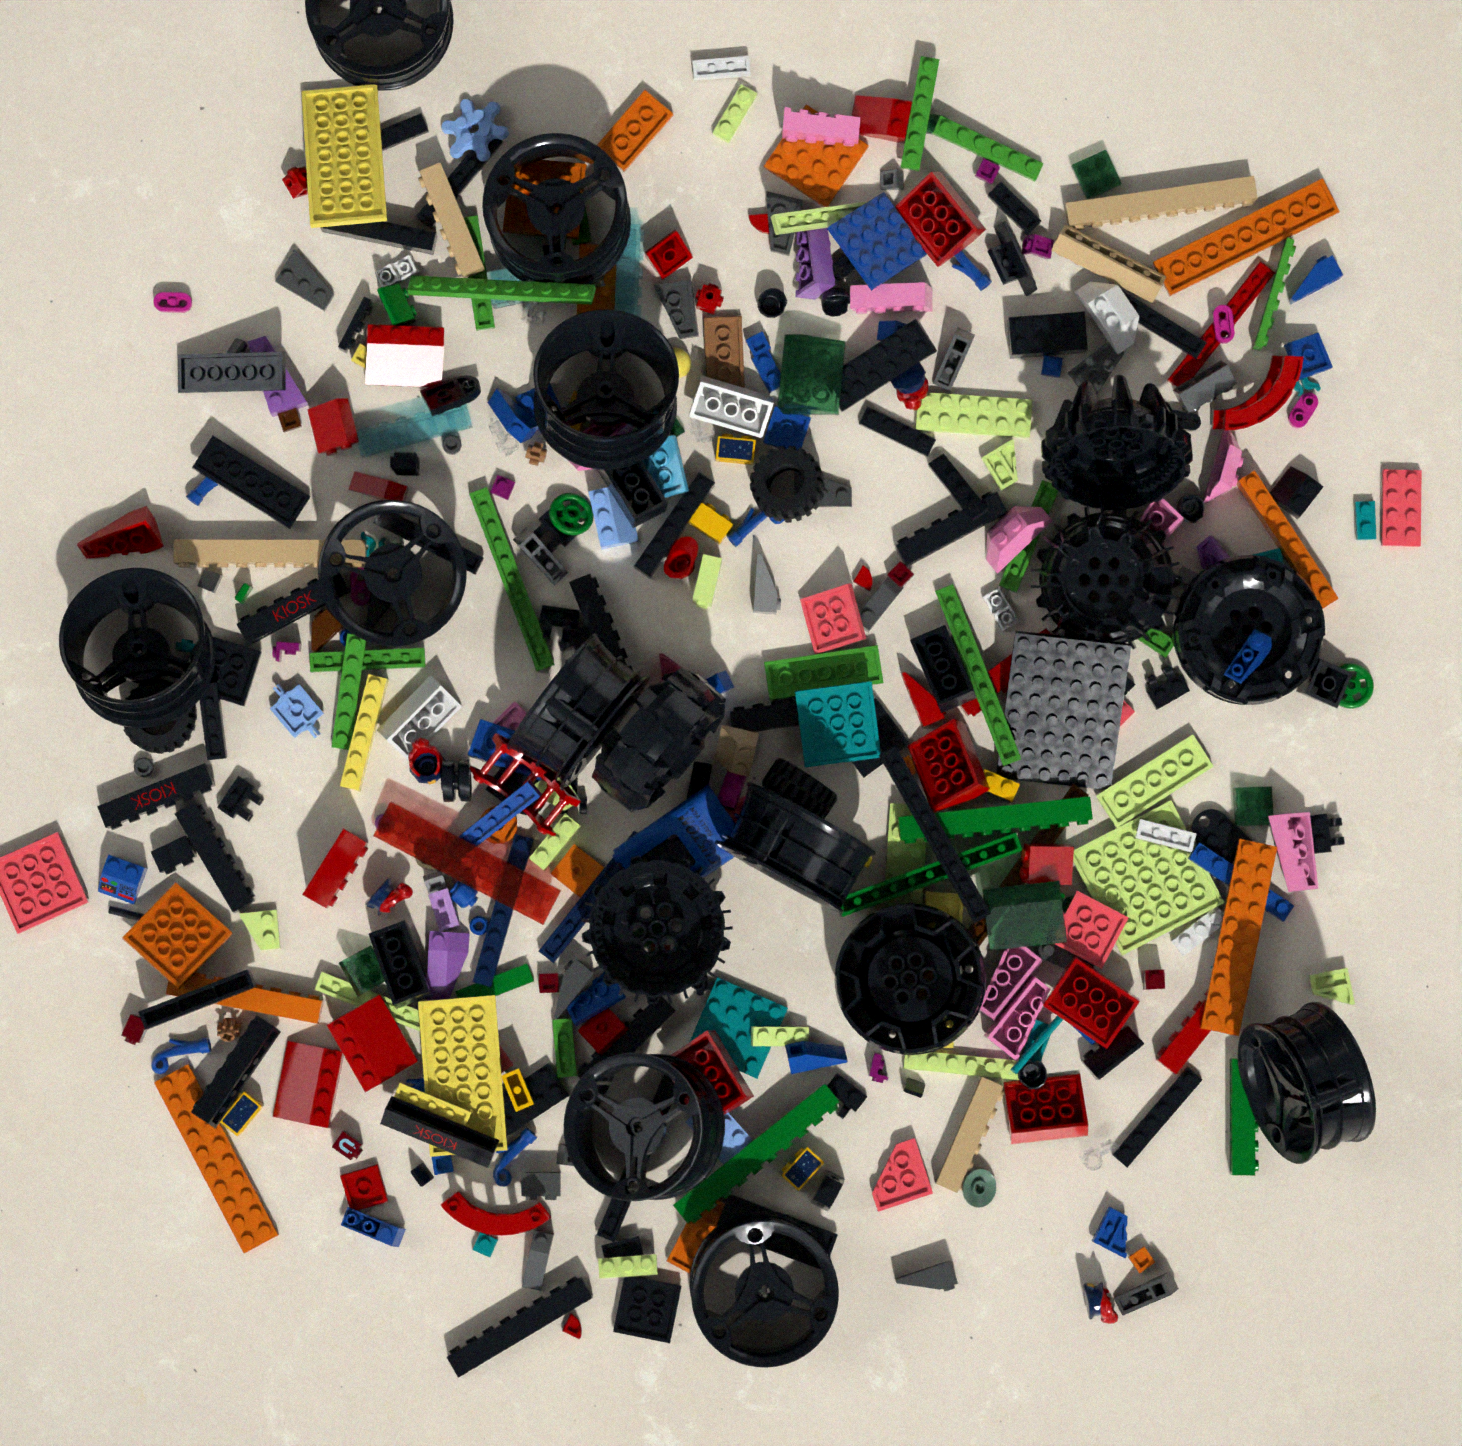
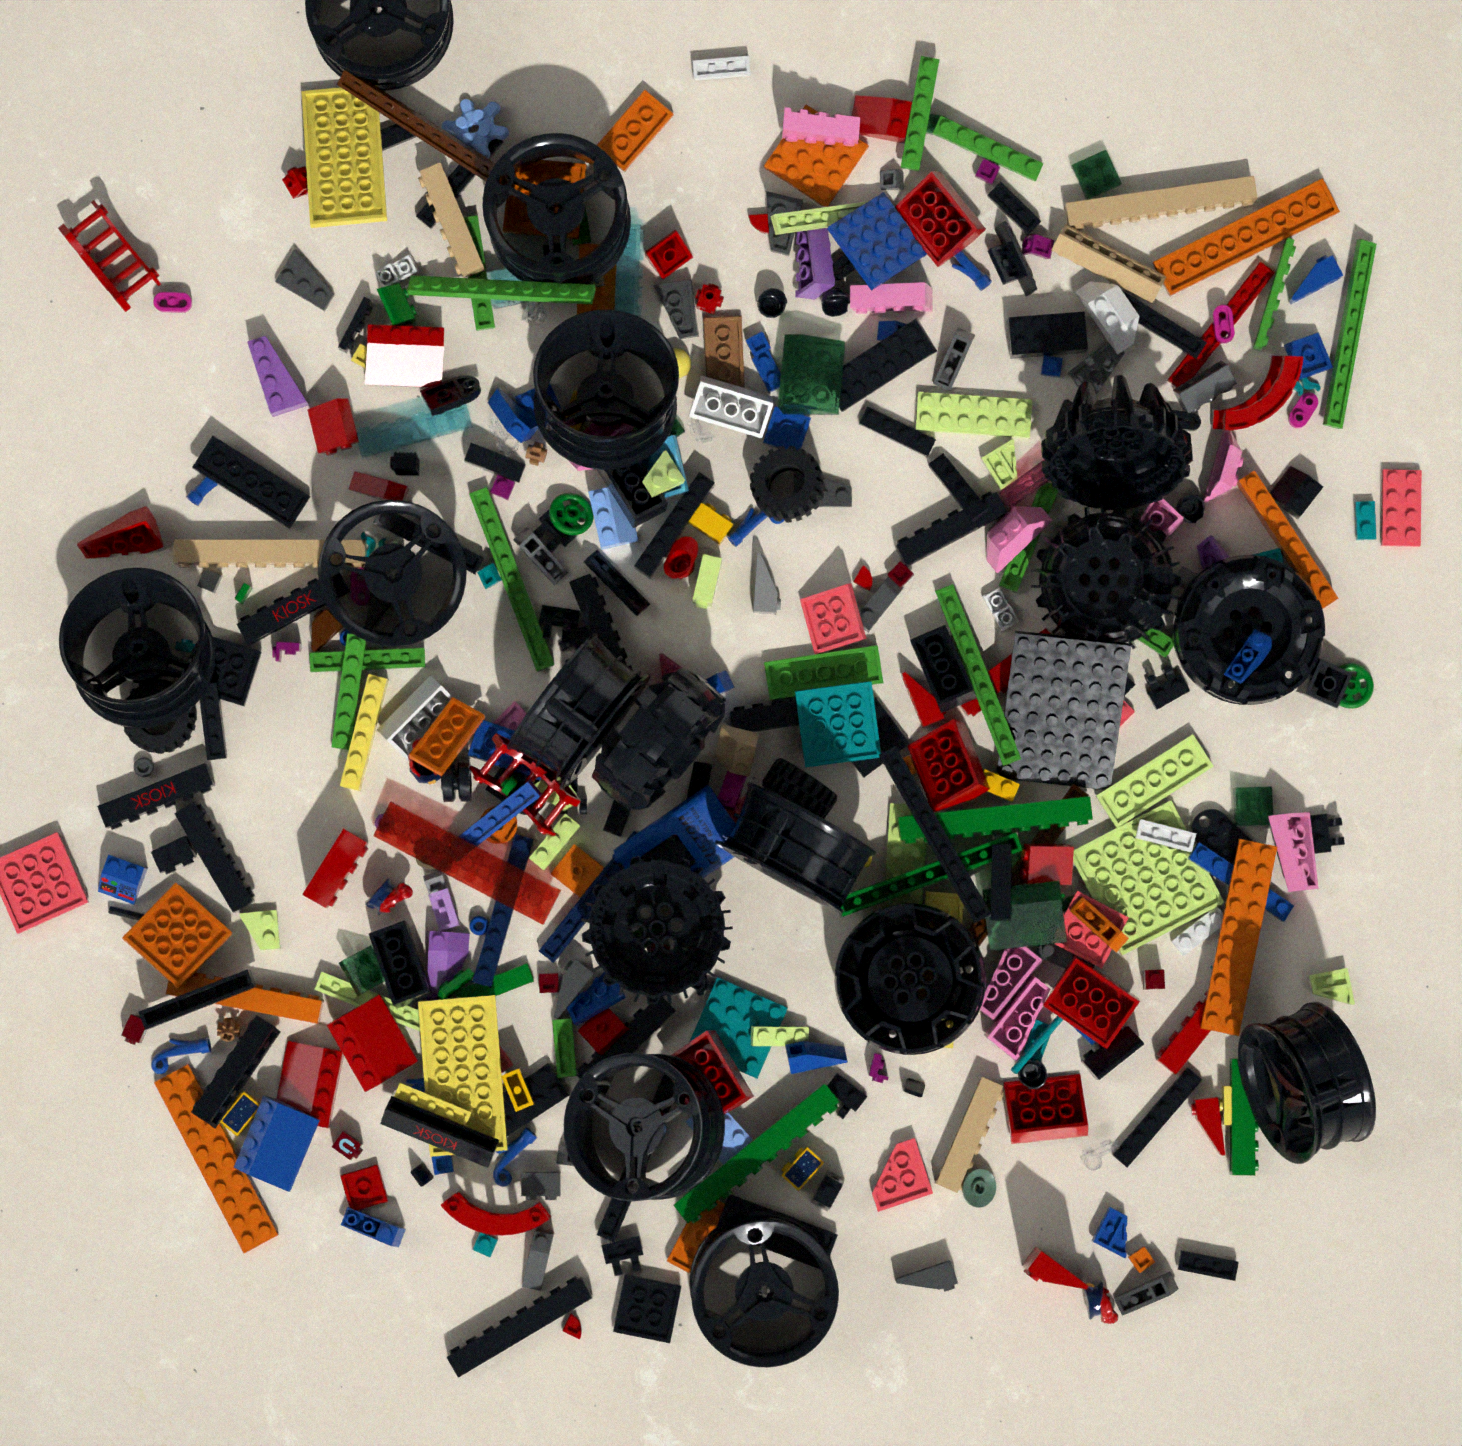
black plate [178,352,286,393] -> none
black plate [217,776,264,822] -> none
dark grey slope [227,338,248,353] -> none
light blue plate [270,684,324,739] -> none
reddish brown plate [278,408,302,433] -> none
black brick [320,221,437,255] -> none
dark grey tile [442,435,462,455] -> none
blue head [449,880,478,908] -> none
yellowish green plate [598,1254,658,1279] -> none
yellowish green plate [713,84,758,143] -> none
brick [716,434,756,465] -> none
piece [891,363,929,411] -> none
yellowish green plate [903,1052,1019,1080] -> none
none -> red fence [58,200,161,312]
none -> blue slope [234,1096,320,1192]
none -> reddish brown plate [337,70,496,181]
none -> orange plate [409,697,485,776]
none -> green plate [437,968,474,1000]
none -> black slope [464,443,526,483]
none -> teal plate [477,563,502,589]
none -> green plate [501,773,526,796]
none -> black plate [584,550,650,616]
none -> black plate [603,799,630,837]
none -> yellowish green wing [642,450,685,497]
none -> black tile [991,844,1012,921]
none -> clear pink plate [998,460,1049,509]
none -> red slope [1022,1247,1089,1289]
none -> orange slope [1070,897,1129,953]
none -> black plate [1177,1250,1239,1281]
none -> red slope [1190,1097,1225,1156]
none -> light yellow plate [1219,1086,1232,1125]
none -> bright green plate [1323,239,1377,429]

